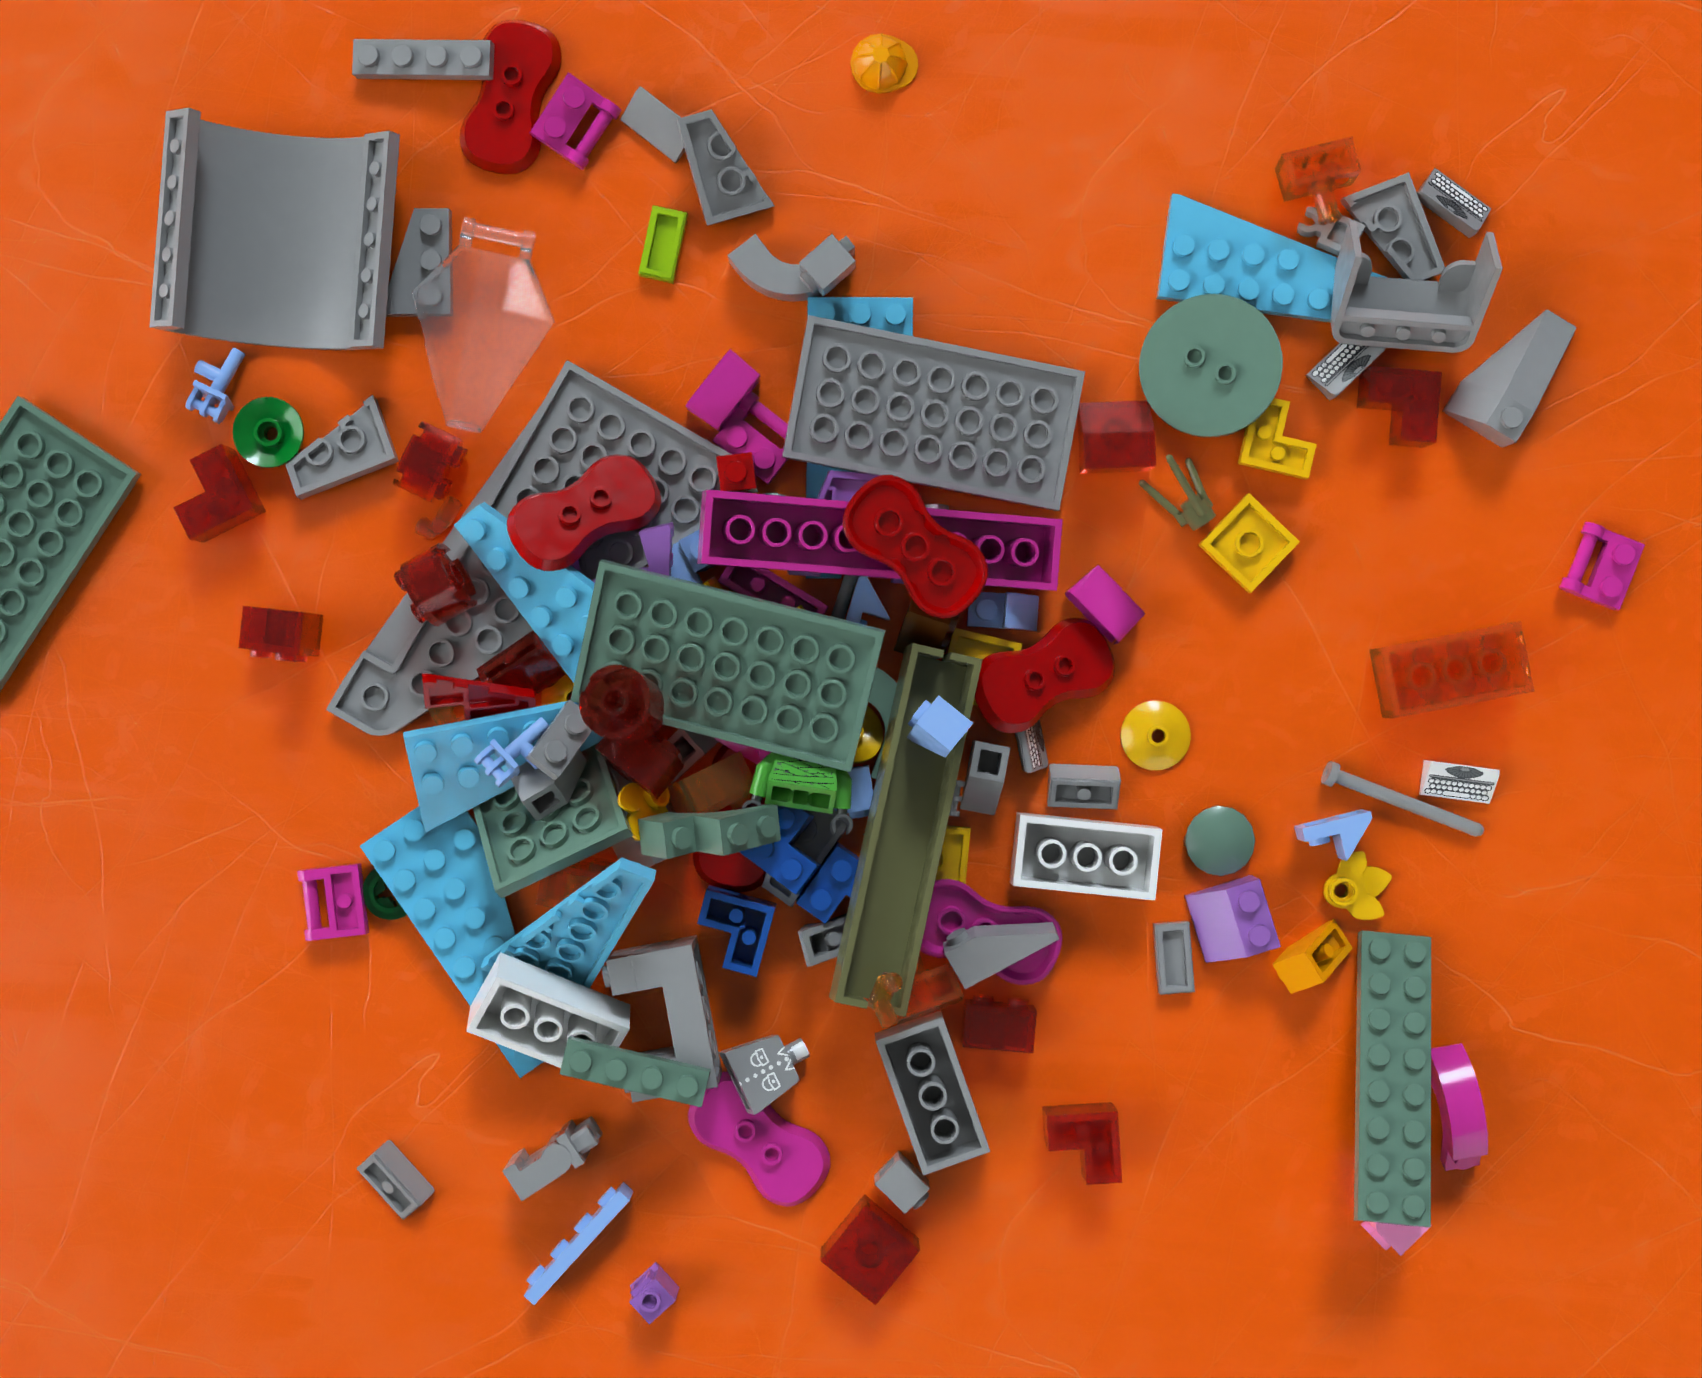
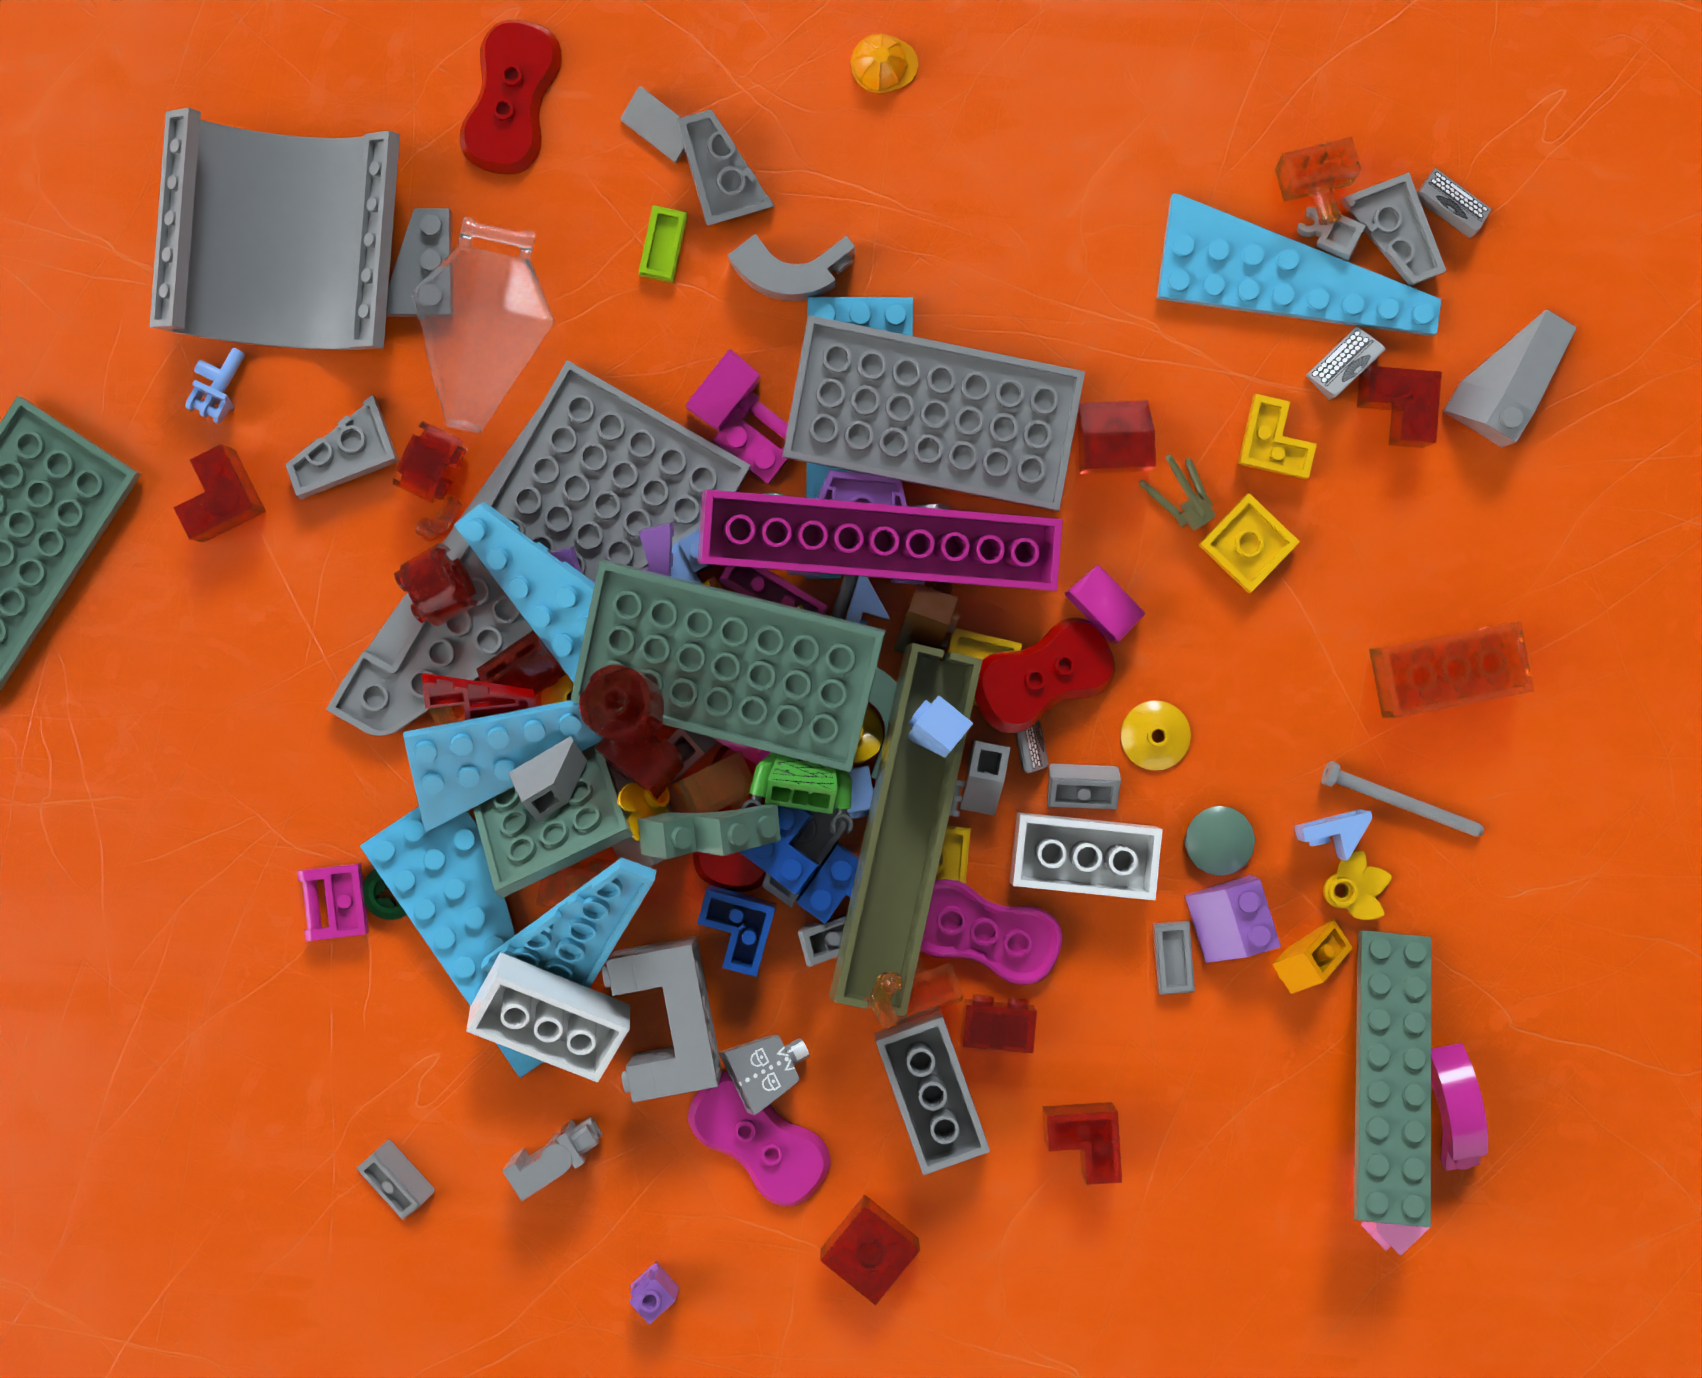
green dish [232,397,304,468] -> none
clear red brick [238,606,323,662] -> none
light grey plate [352,39,495,80] -> none
light blue arm [474,717,549,788] -> none
red plate [507,454,661,571] -> none
light blue plate [524,1182,633,1305] -> none
light grey plate [526,700,598,780] -> none
dark pink plate [529,72,622,170] -> none
sand green plate [560,1036,711,1107] -> none
red brick [716,452,758,493] -> none
light grey brick [799,234,856,297] -> none
red plate [843,475,988,619] -> none
light grey brick [874,1150,930,1214] -> none
light grey slope [943,922,1059,989] -> none
light blue slope [967,592,1039,631] -> none
sand green plate [1139,294,1283,438] -> none
light grey windscreen [1331,221,1503,353] -> none
slope [1419,760,1500,804] -> none
dark pink plate [1559,522,1645,610] -> none

